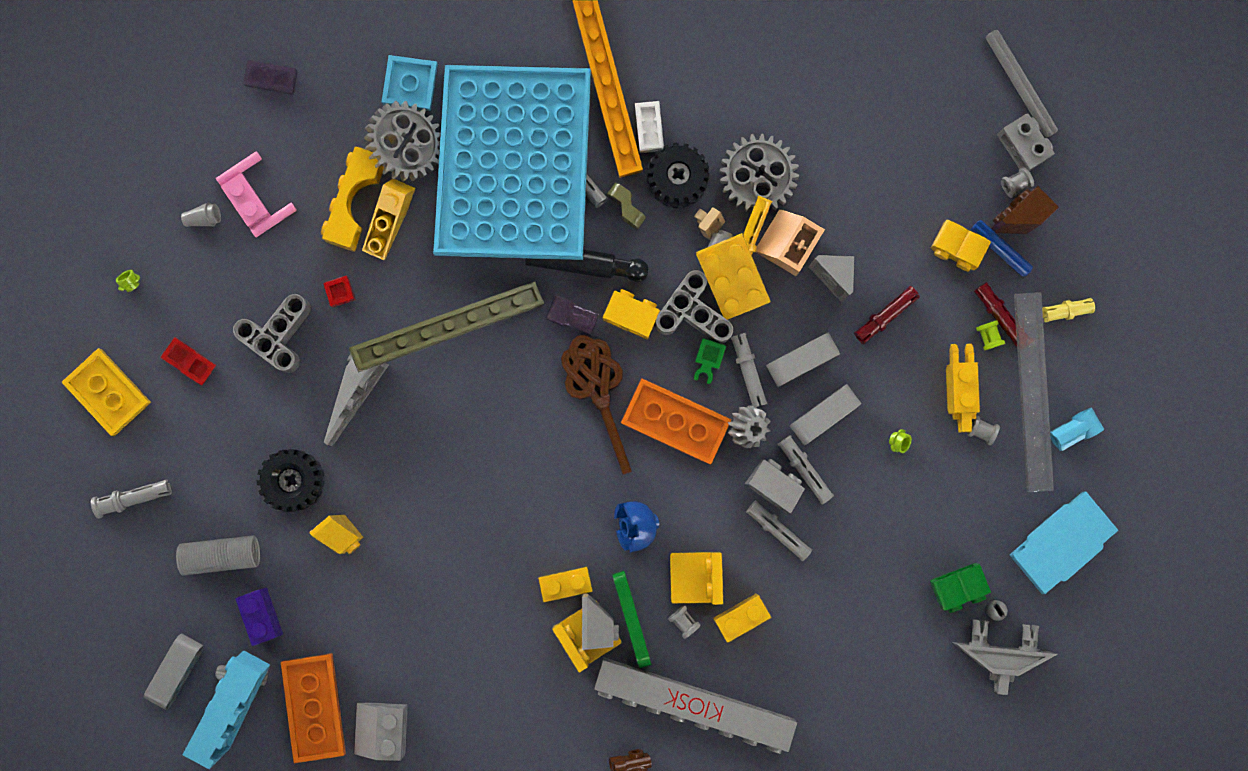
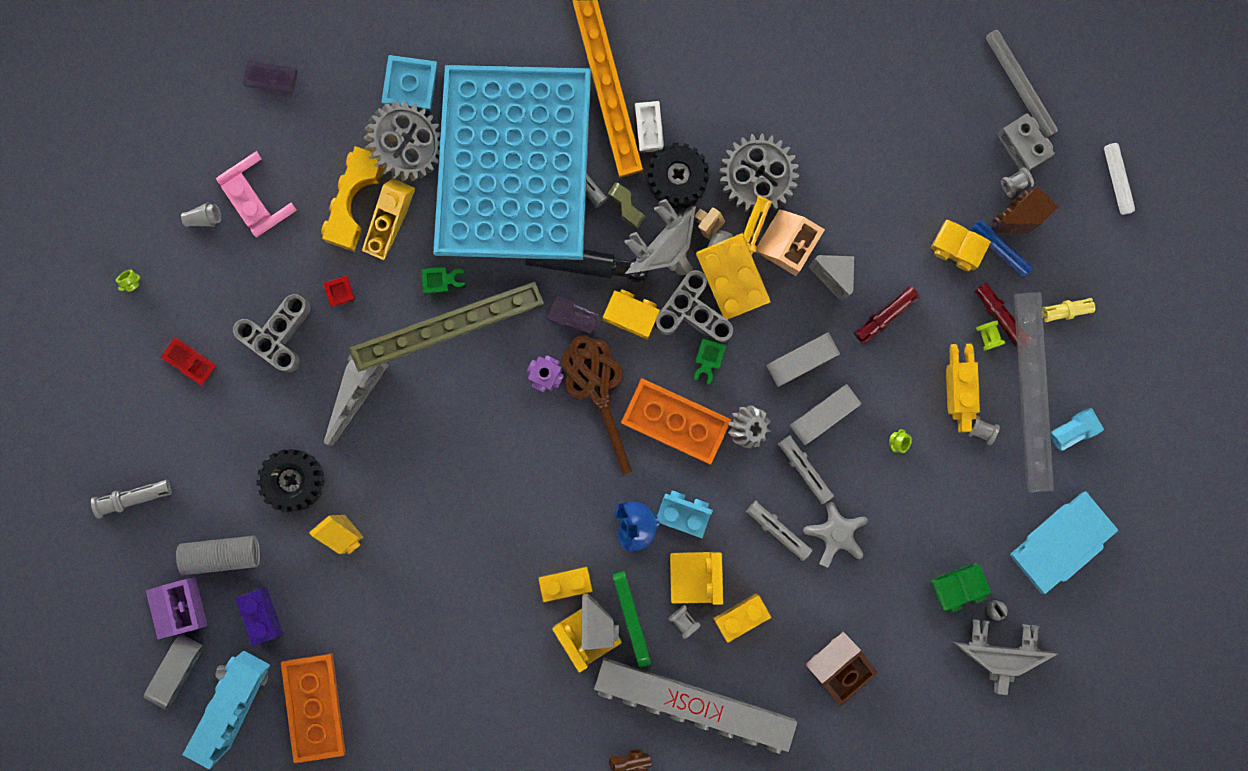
yellow plate [62,348,151,436] -> none
light grey slope [354,702,408,761] -> none
light grey pin [731,333,768,407] -> none
light grey slope [745,459,805,514] -> none
none -> medium lavender slope [146,577,208,639]
none -> green plate [421,267,466,295]
none -> medium lavender brick [526,355,564,393]
none -> light grey connector [625,199,696,276]
none -> medium azure bracket [657,491,713,538]
none -> light grey animal [803,501,868,568]
none -> reddish brown slope [805,632,878,706]
none -> white axle [1104,143,1135,215]

